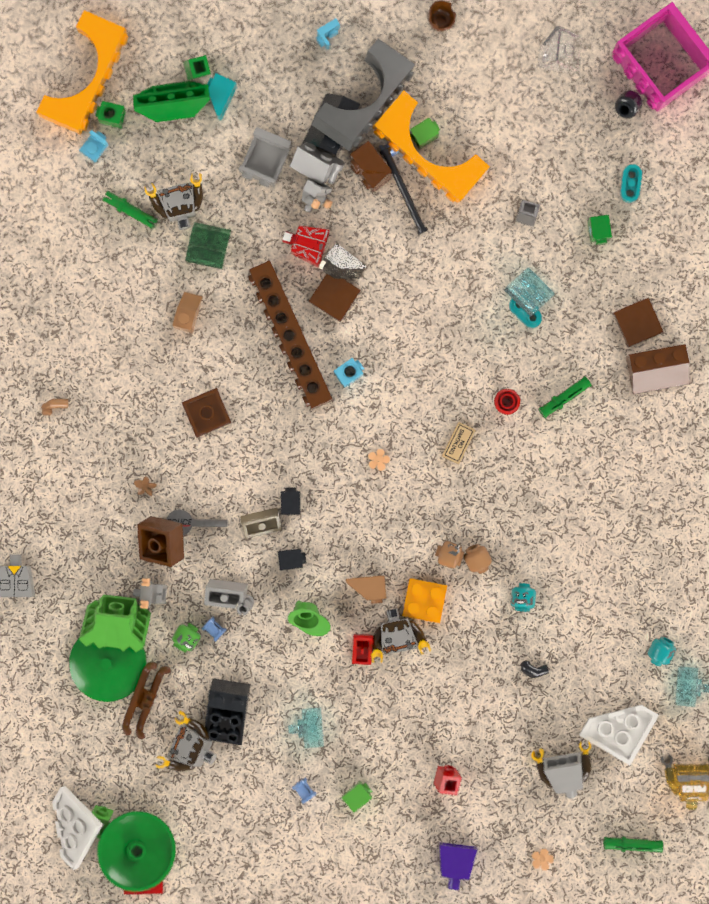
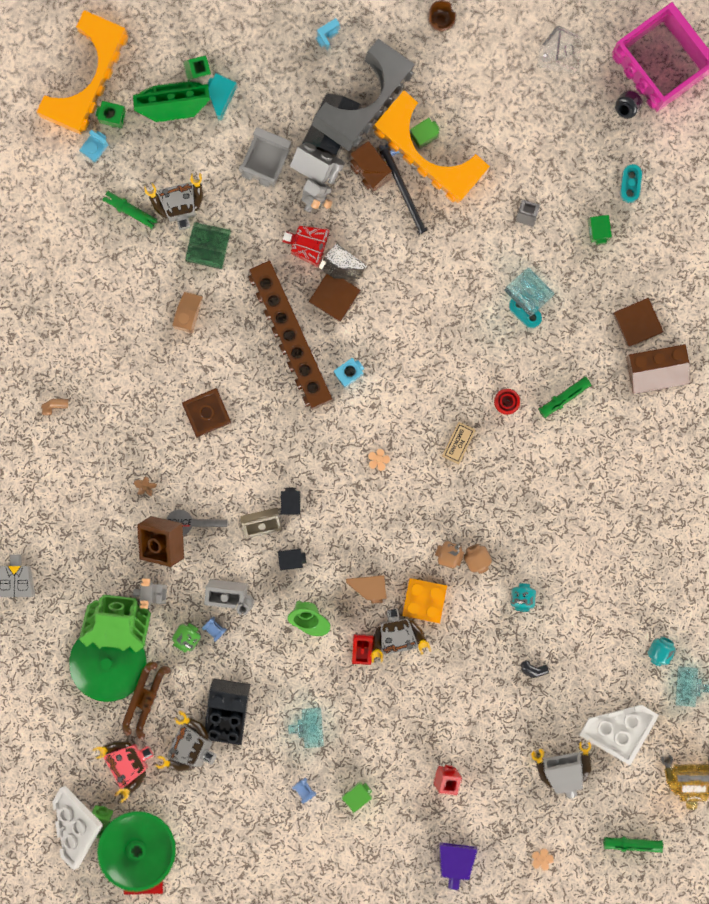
none -> torso [92,741,154,802]

